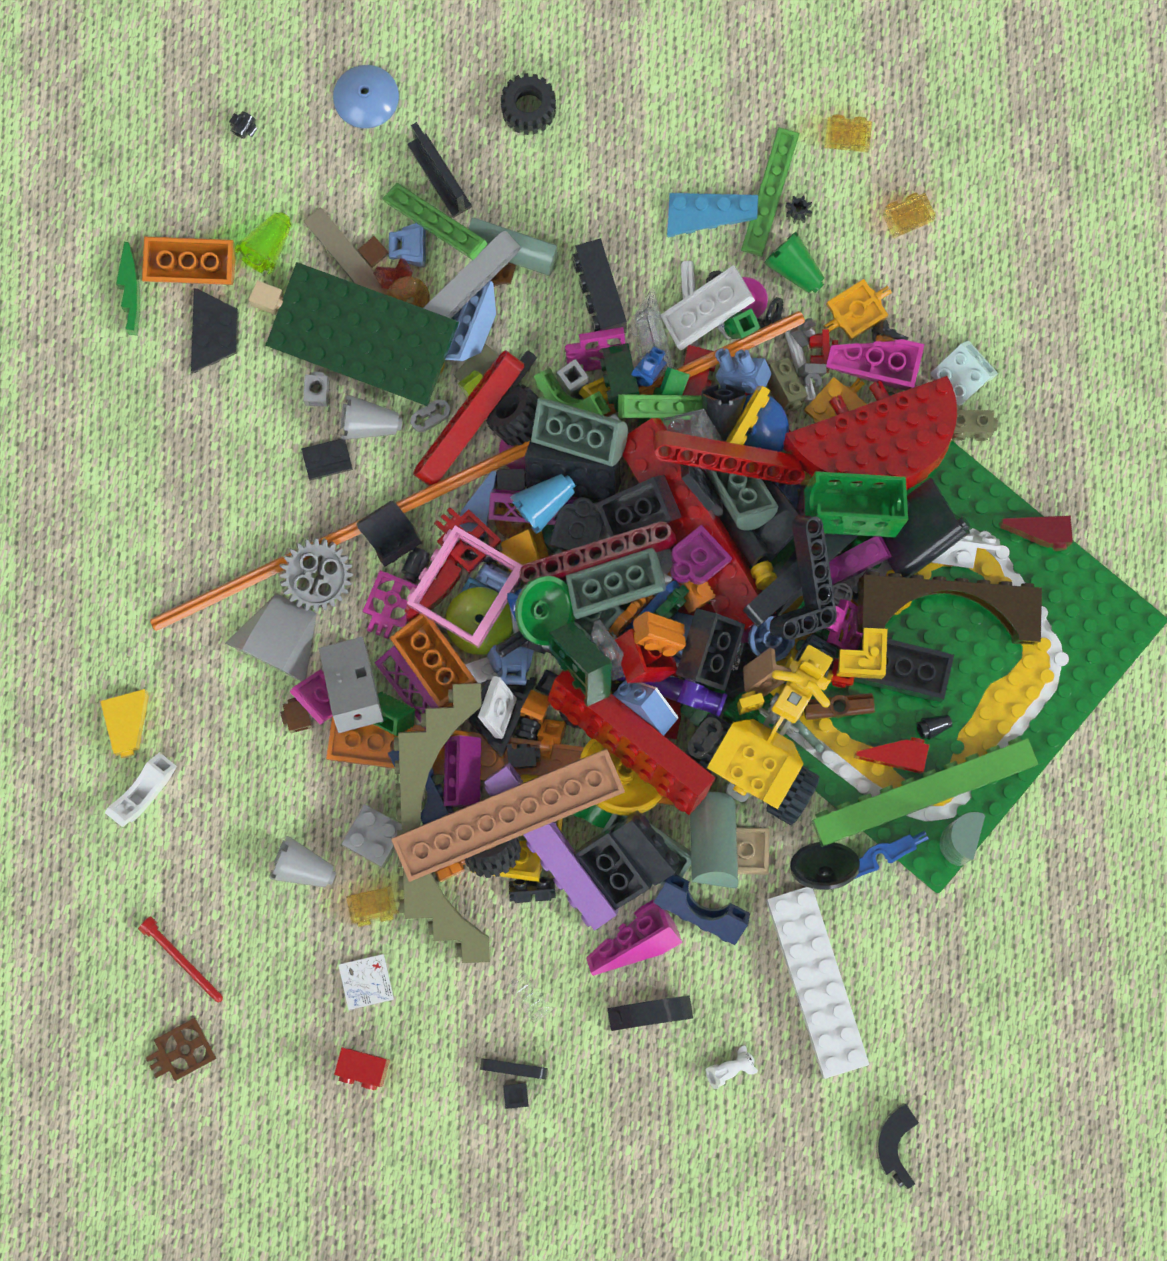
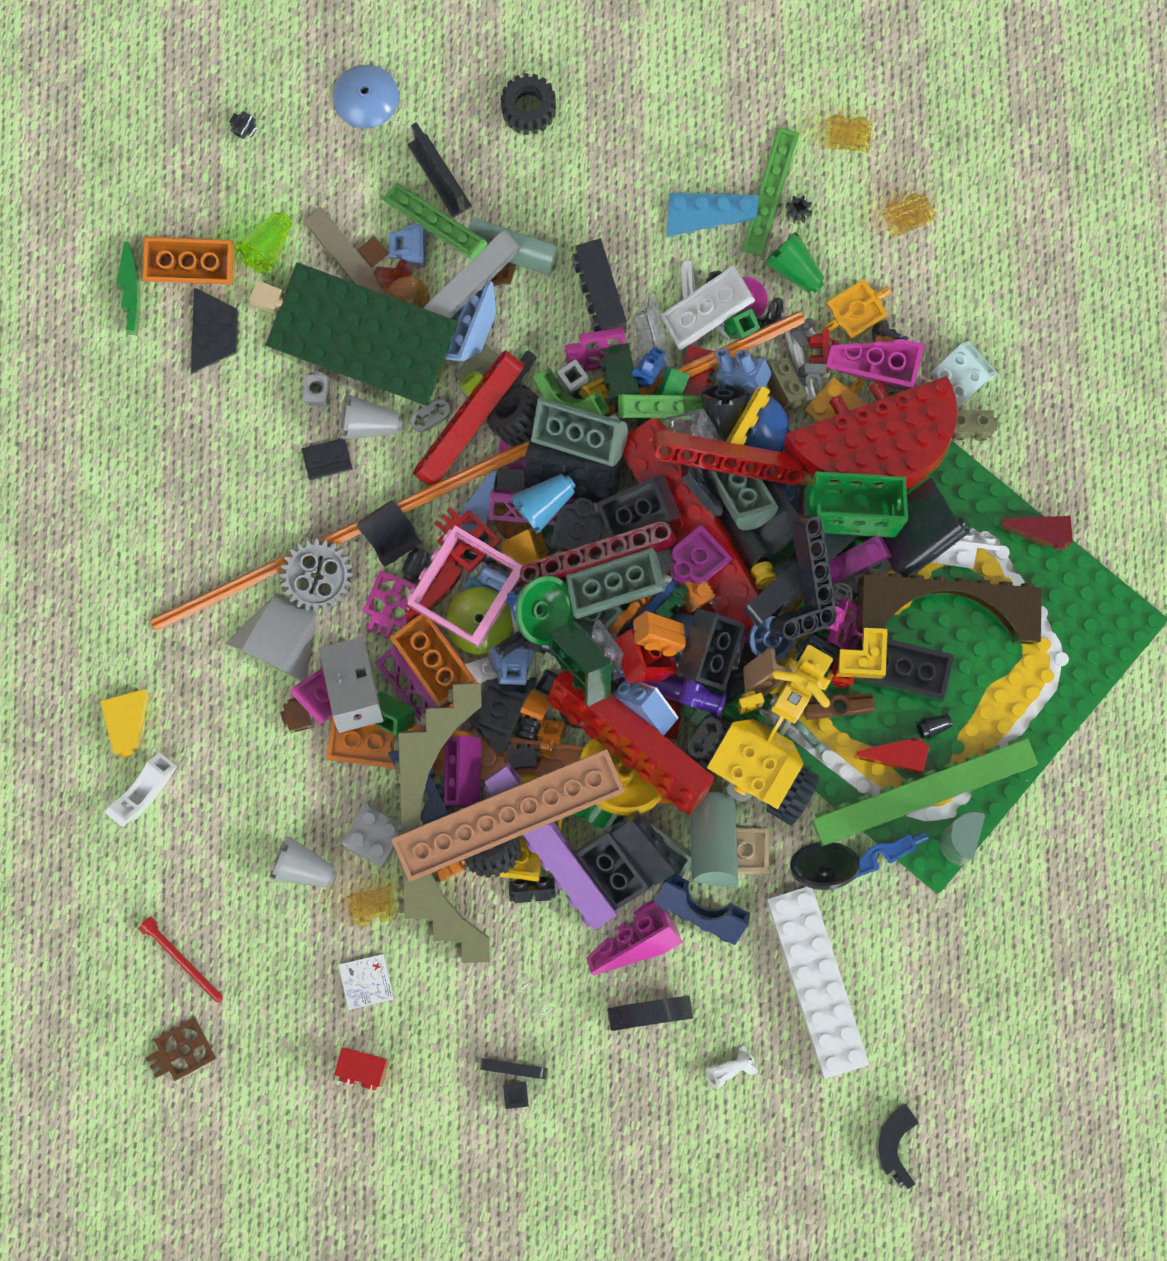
white tile [478,676,517,739] -> none

